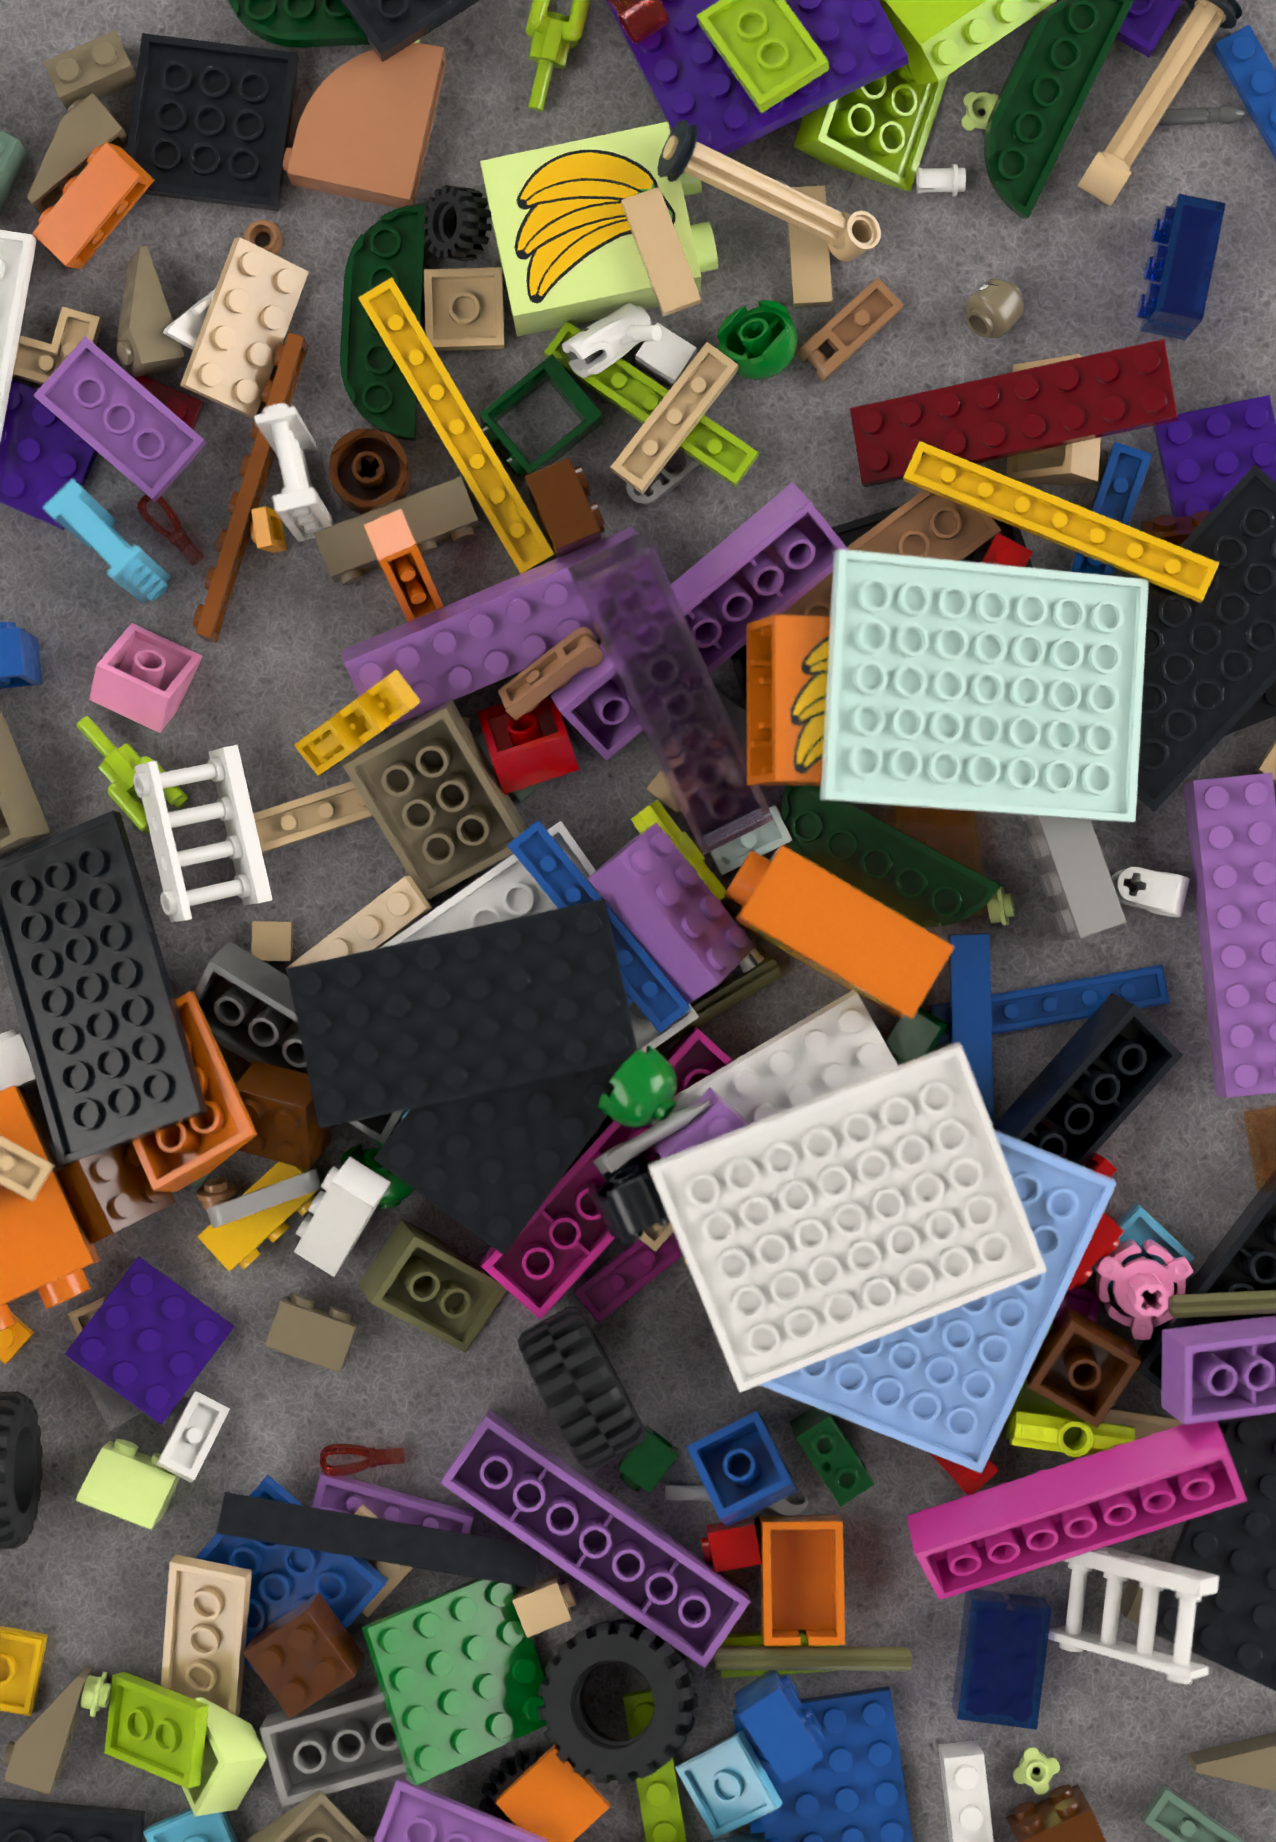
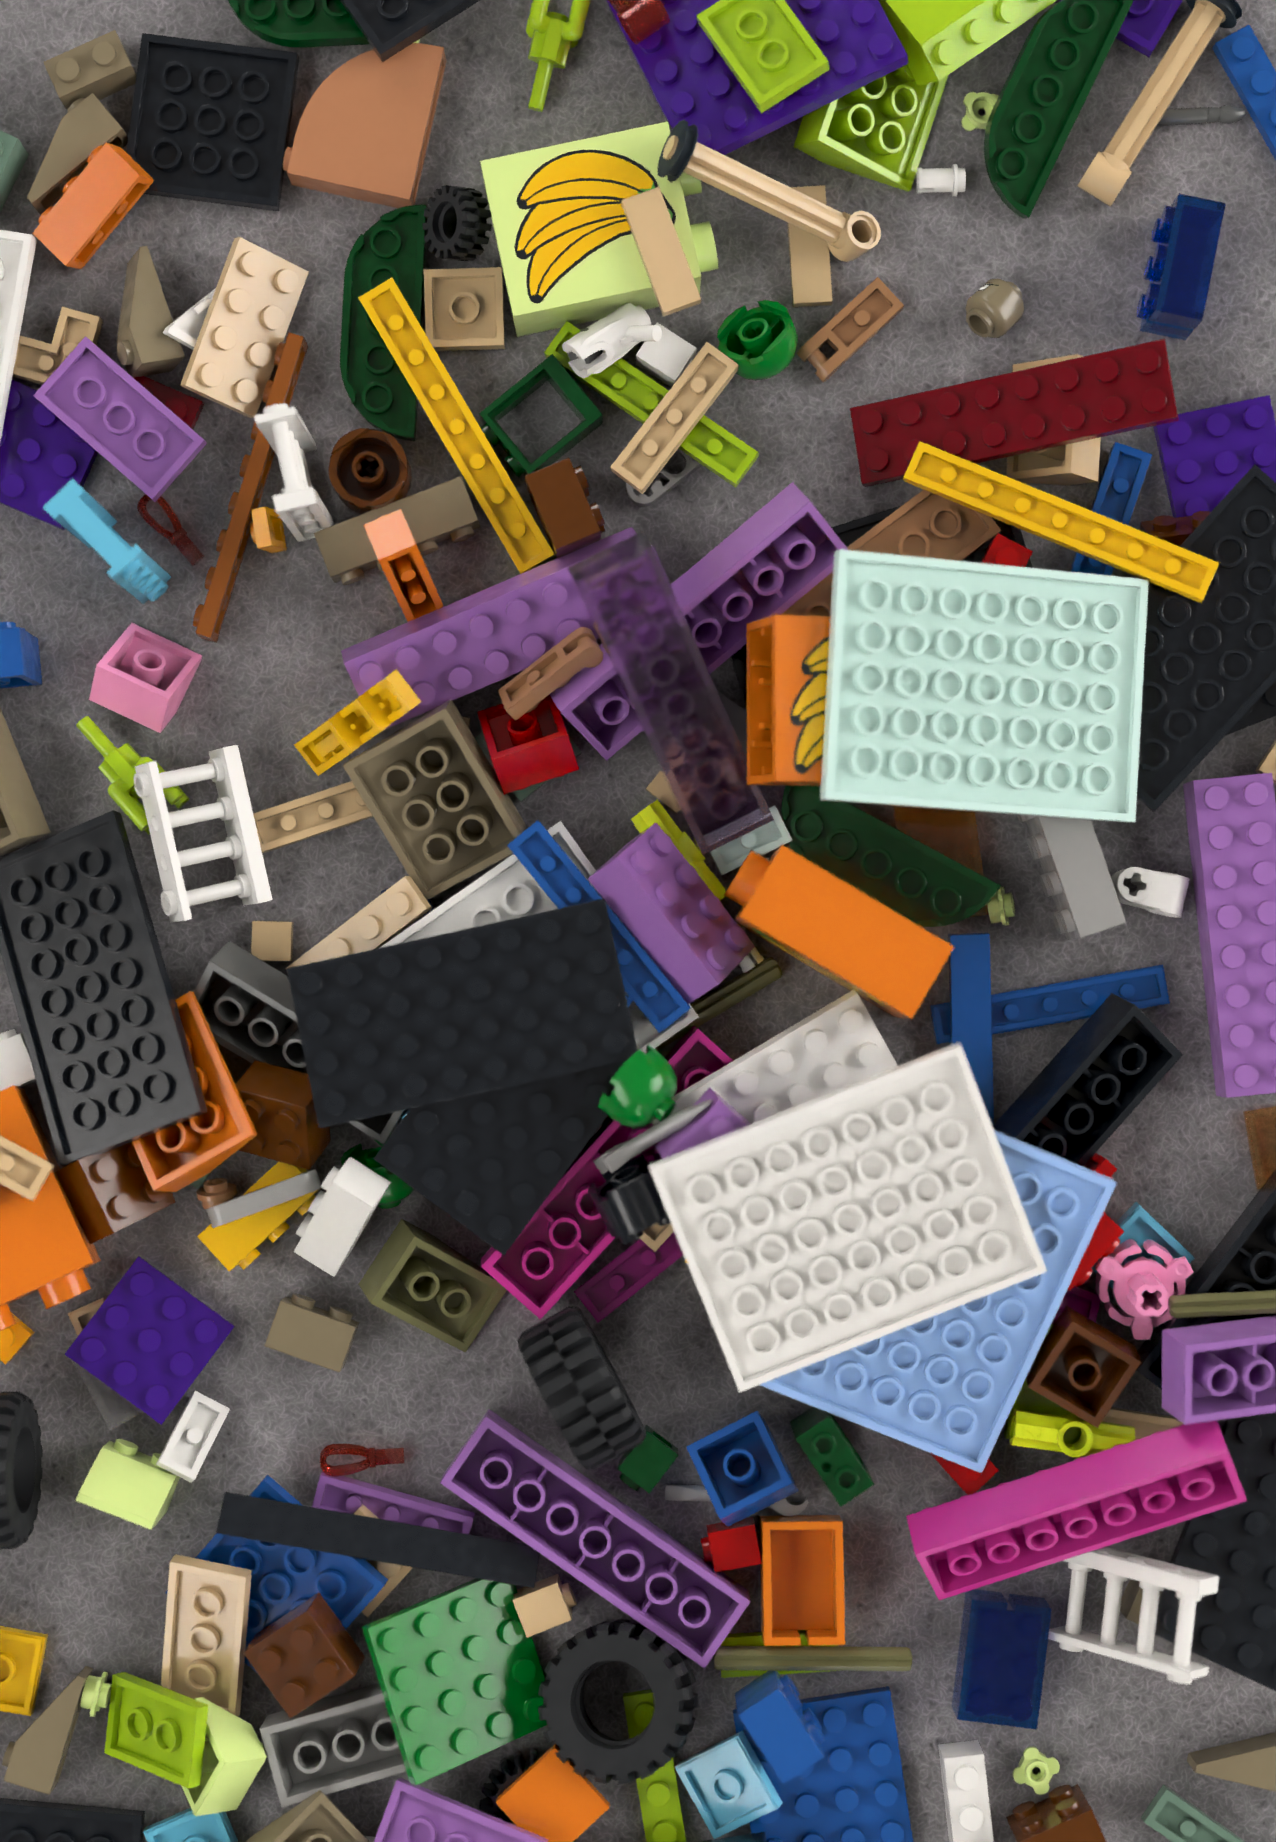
medium nougat plate [243,220,283,255] -> none
dark green brick [885,1006,949,1065] -> none

